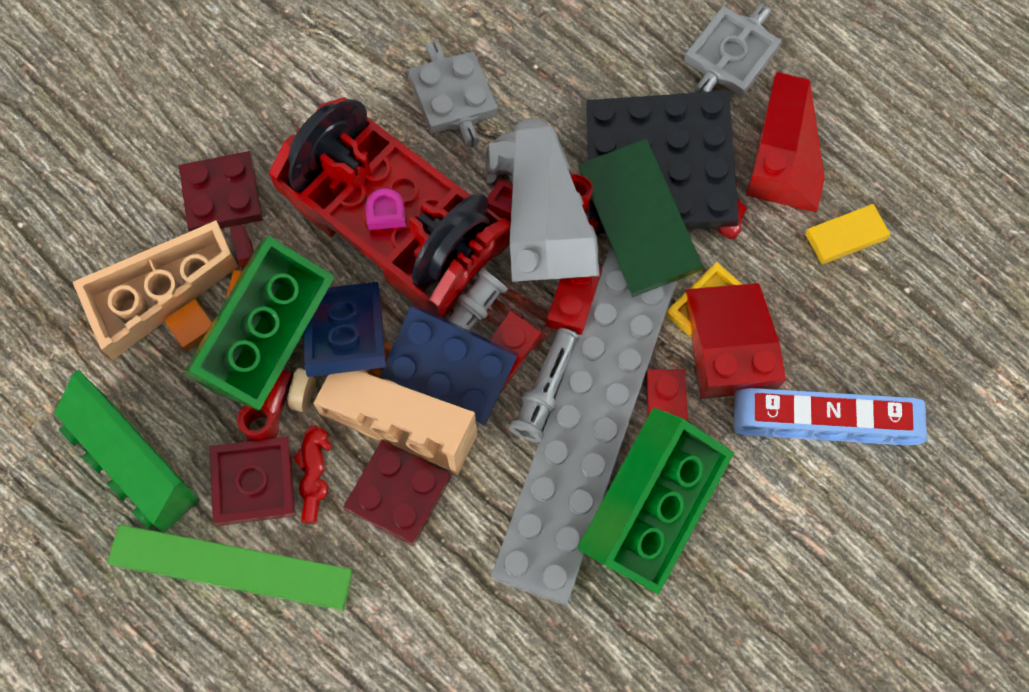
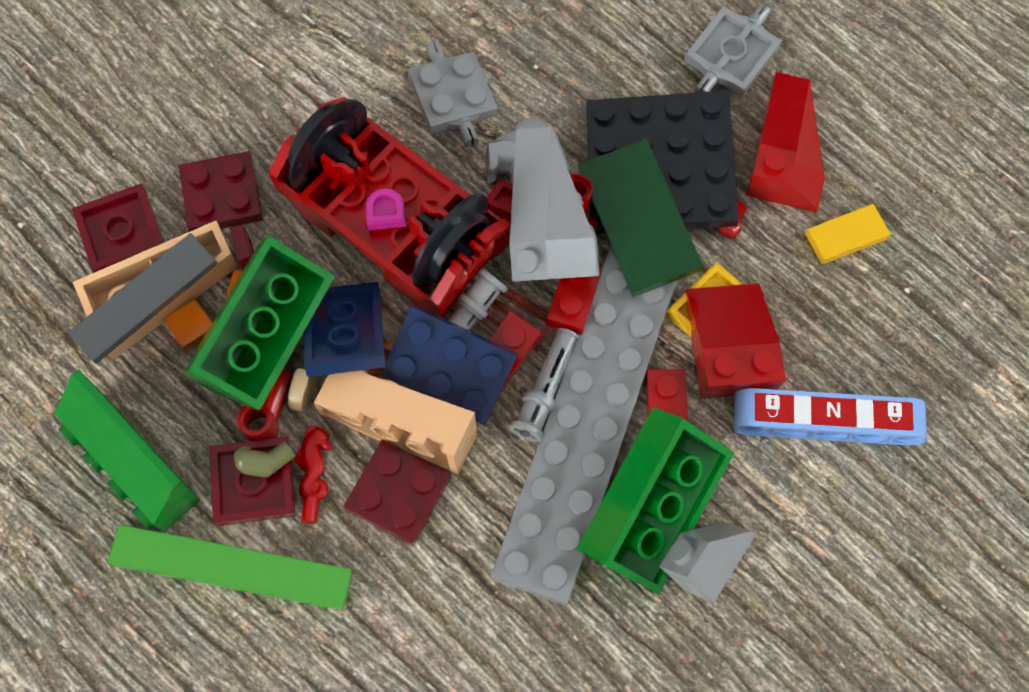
none -> dark grey tile [68,233,218,364]
none -> dark red plate [72,183,165,273]
none -> olive arm [233,441,296,478]
none -> light grey slope [659,522,755,603]

